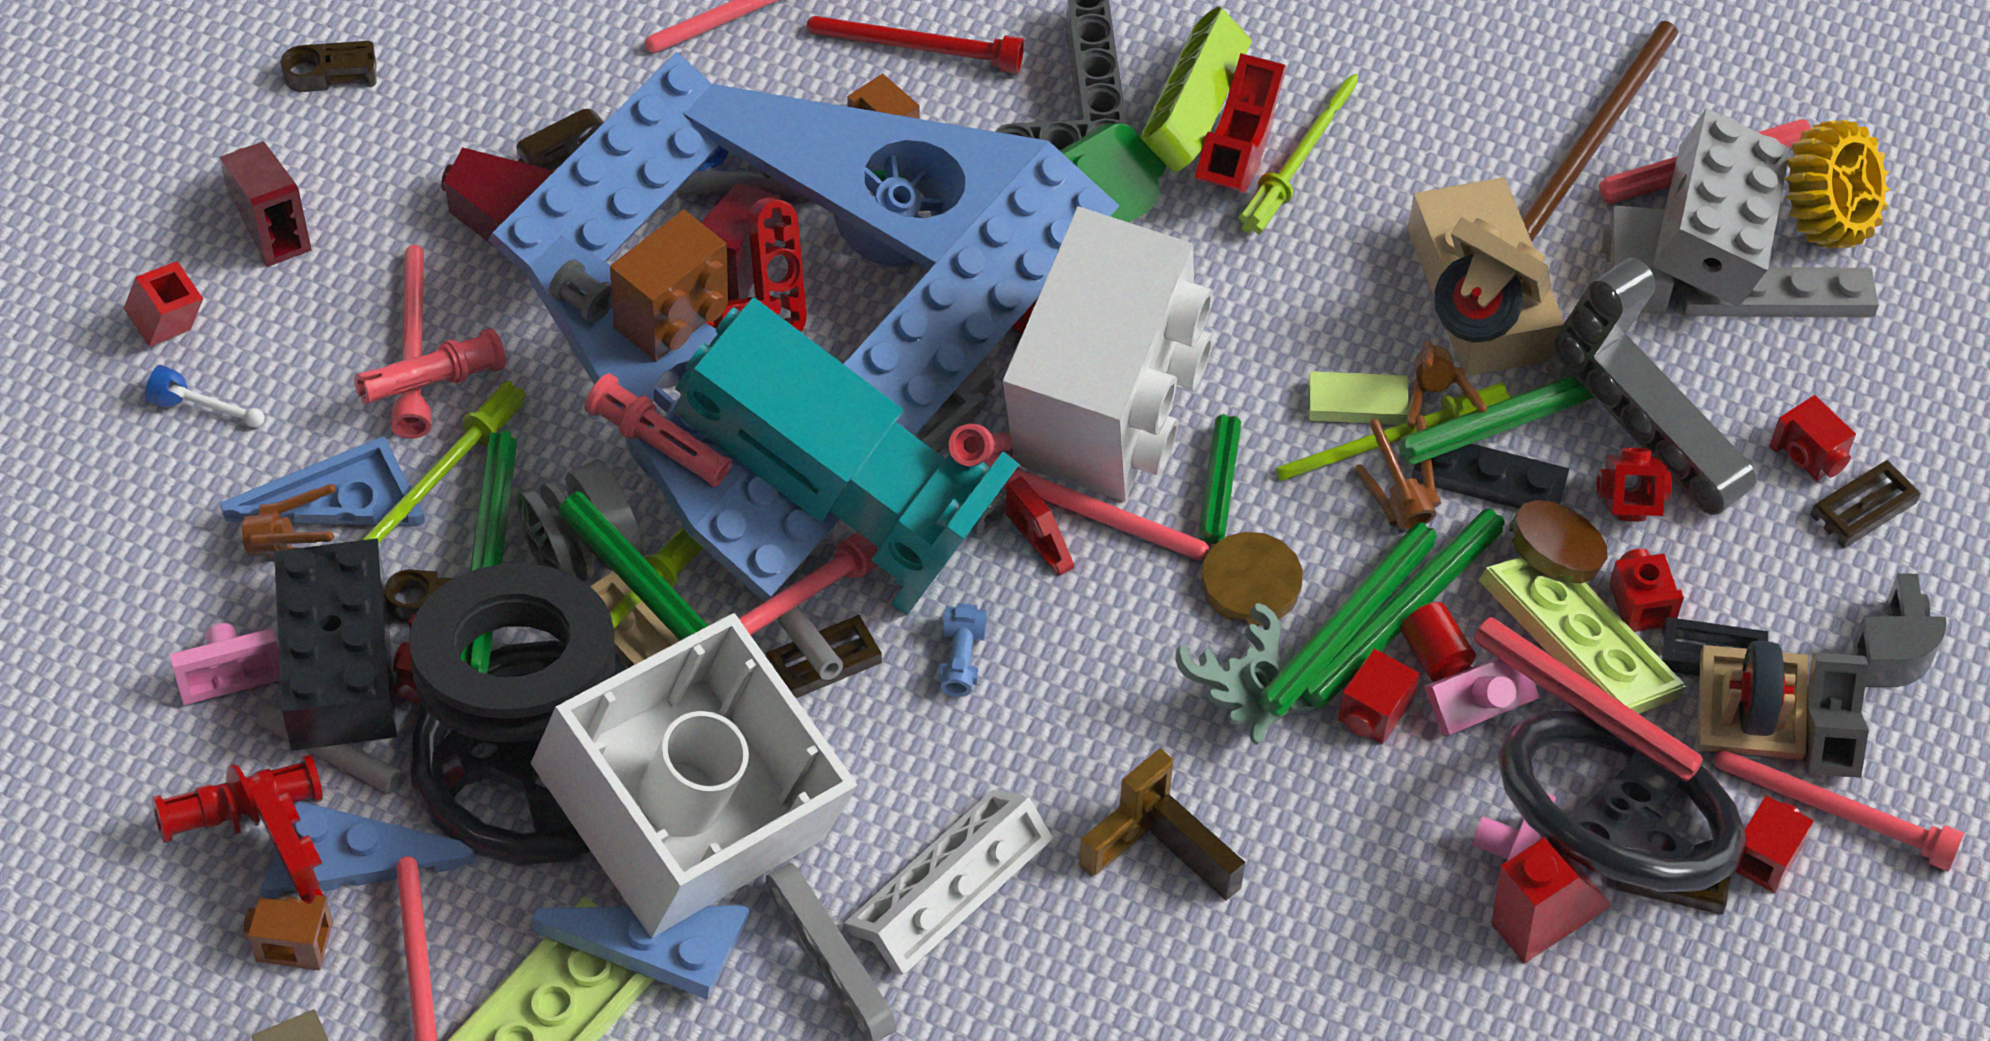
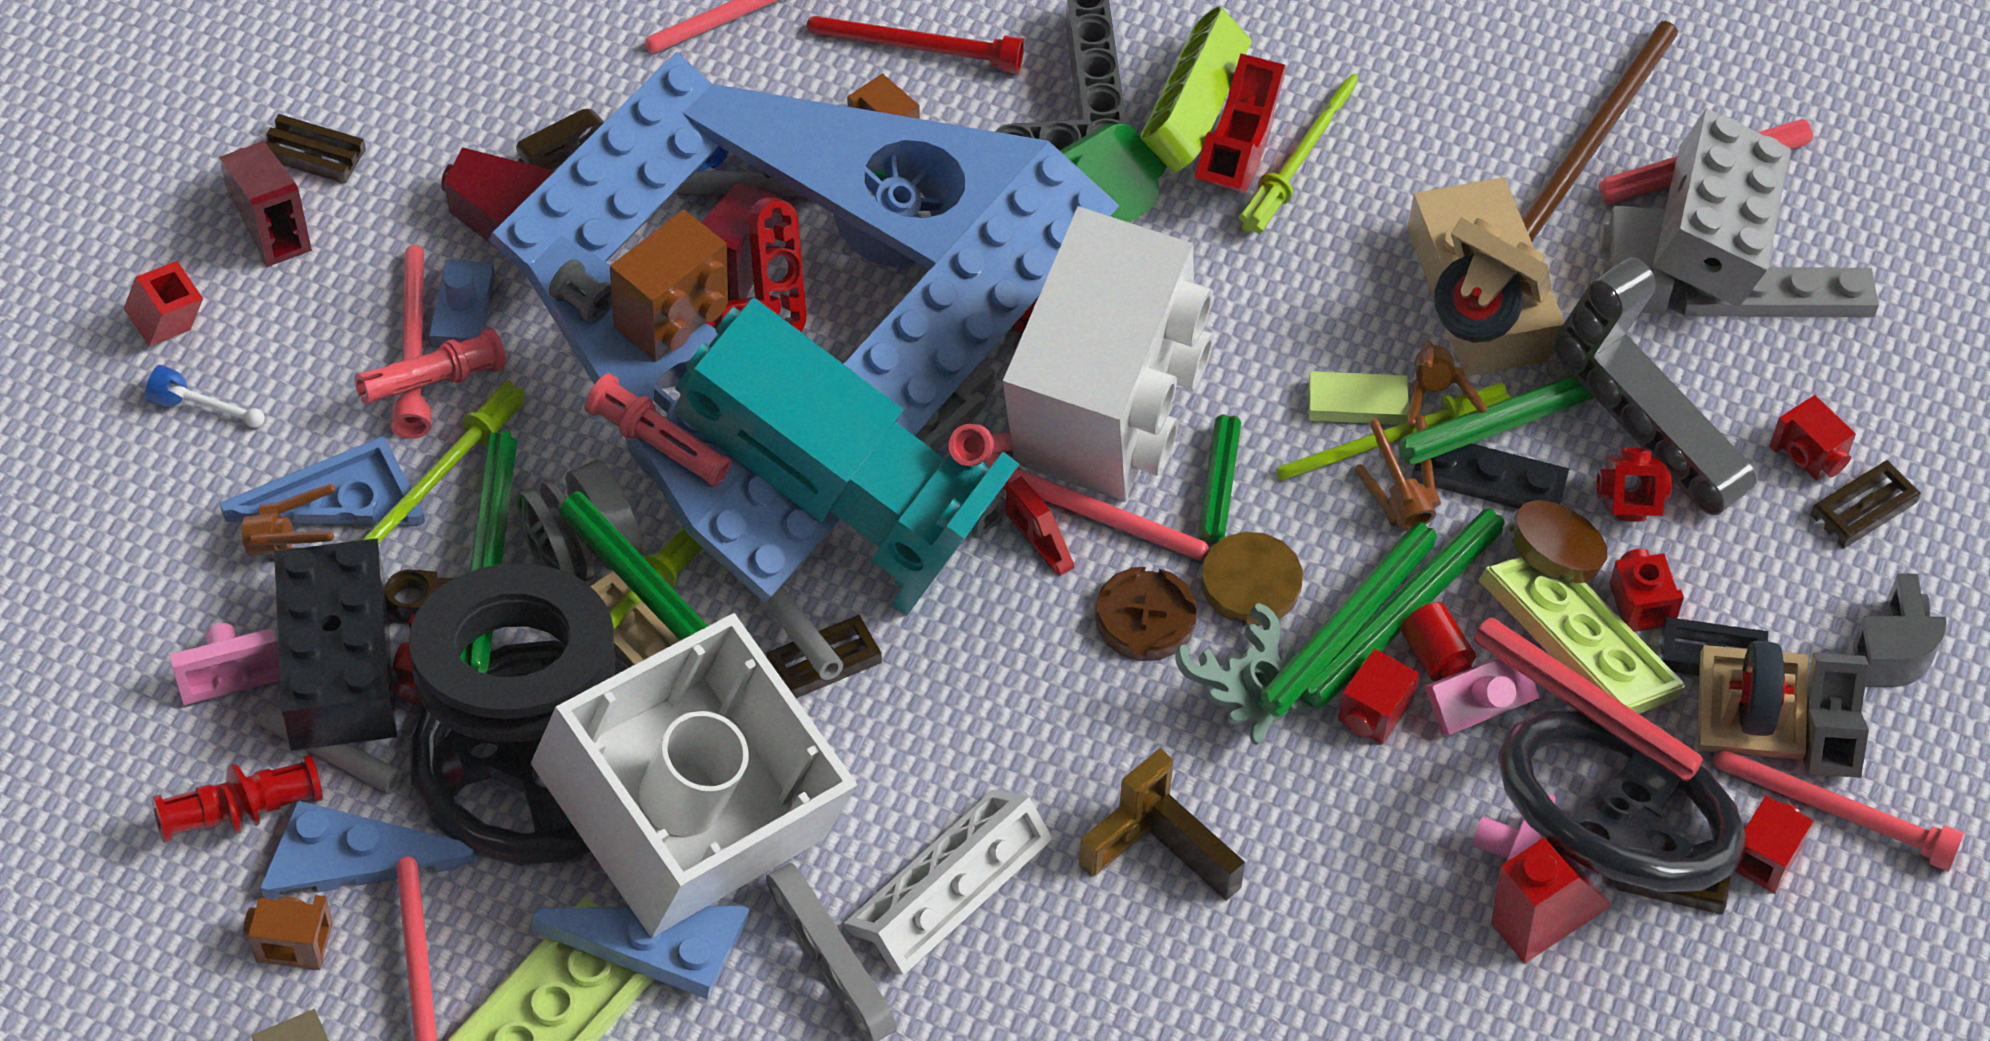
red plate [248,778,324,904] -> none
dark brown piece [280,41,377,92] -> none
coral piece [738,532,878,635] -> none
medium blue bar [938,603,987,697] -> none
yellow gear [1784,120,1891,249] -> none
none -> dark brown tile [261,114,366,183]
none -> medium blue tile [429,259,495,348]
none -> reddish brown tile [1095,567,1197,661]

